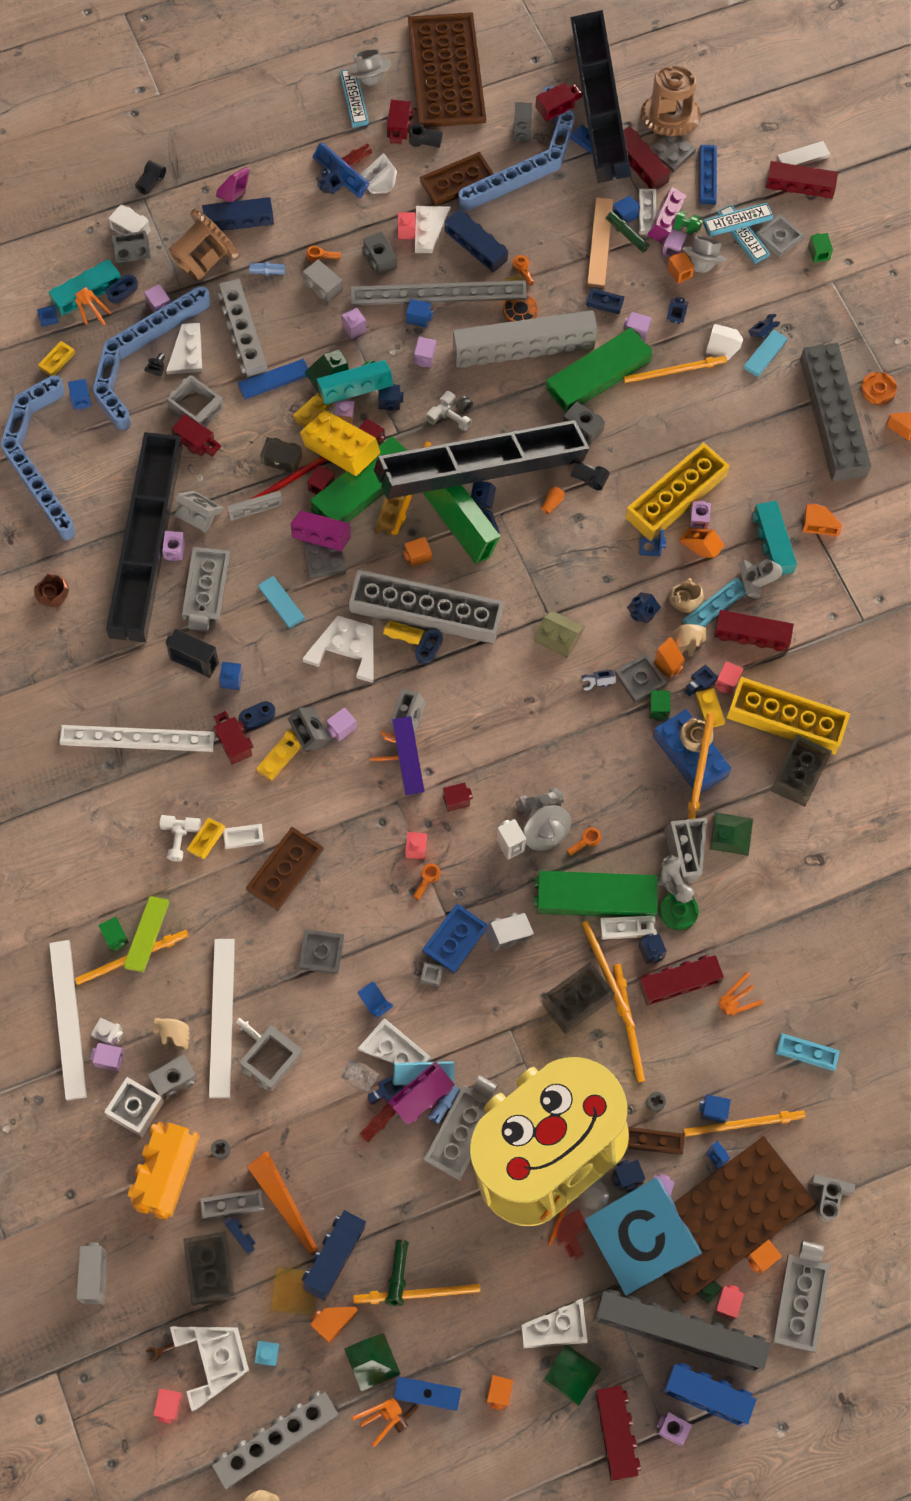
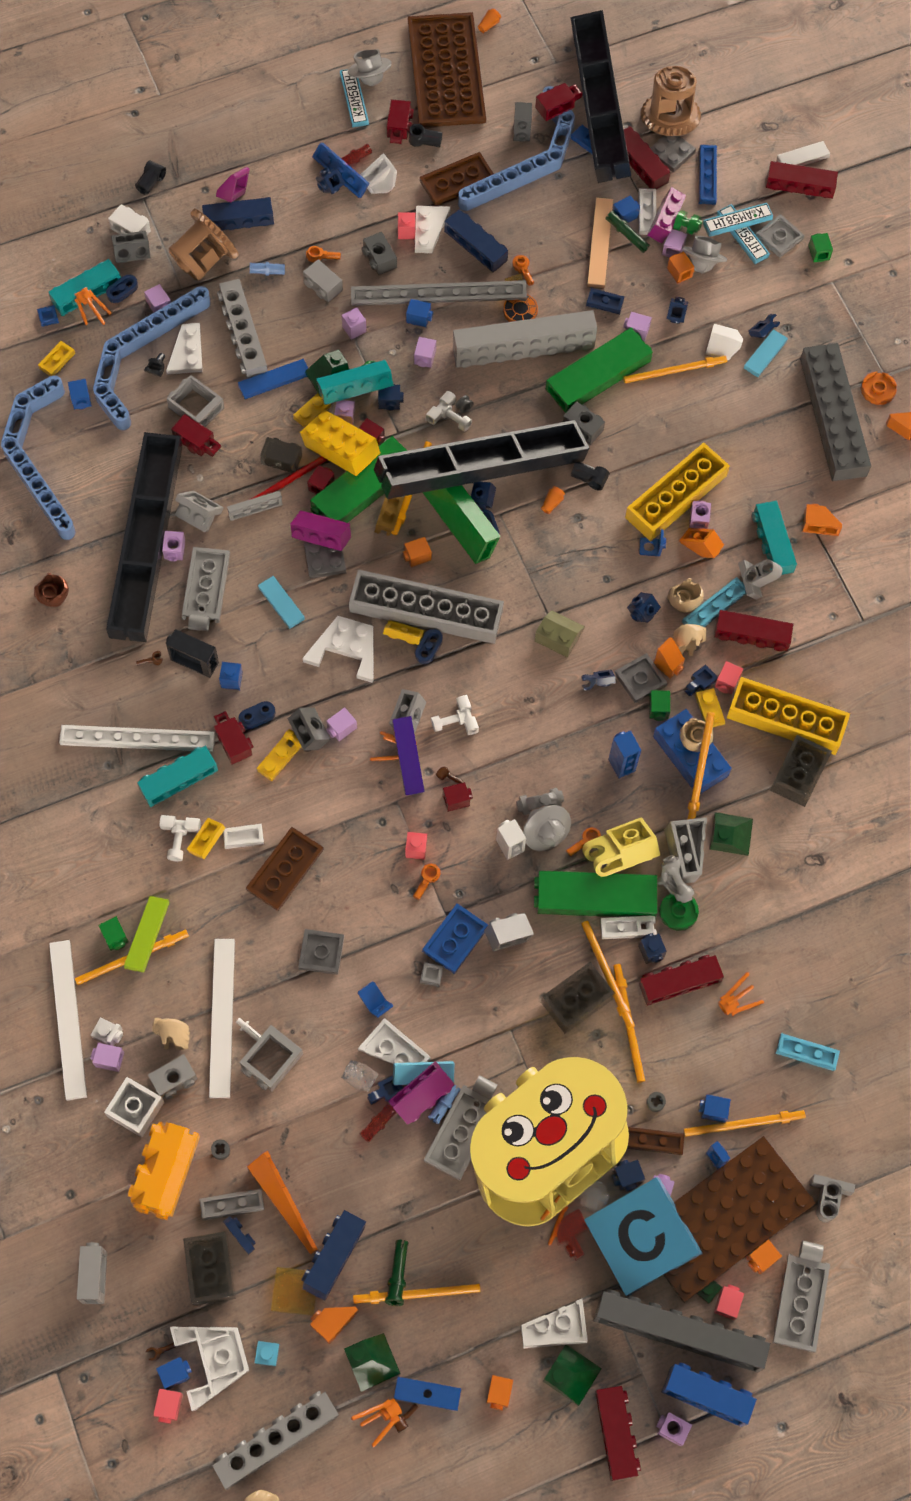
none -> reddish brown hand [136,651,163,666]
none -> teal brick [137,745,218,808]
none -> blue brick [156,1357,192,1390]
none -> white bar [431,695,479,735]
none -> reddish brown hand [436,767,463,784]
none -> orange cone [477,8,501,33]
none -> light yellow brick [582,817,660,877]
none -> blue brick [608,730,641,779]

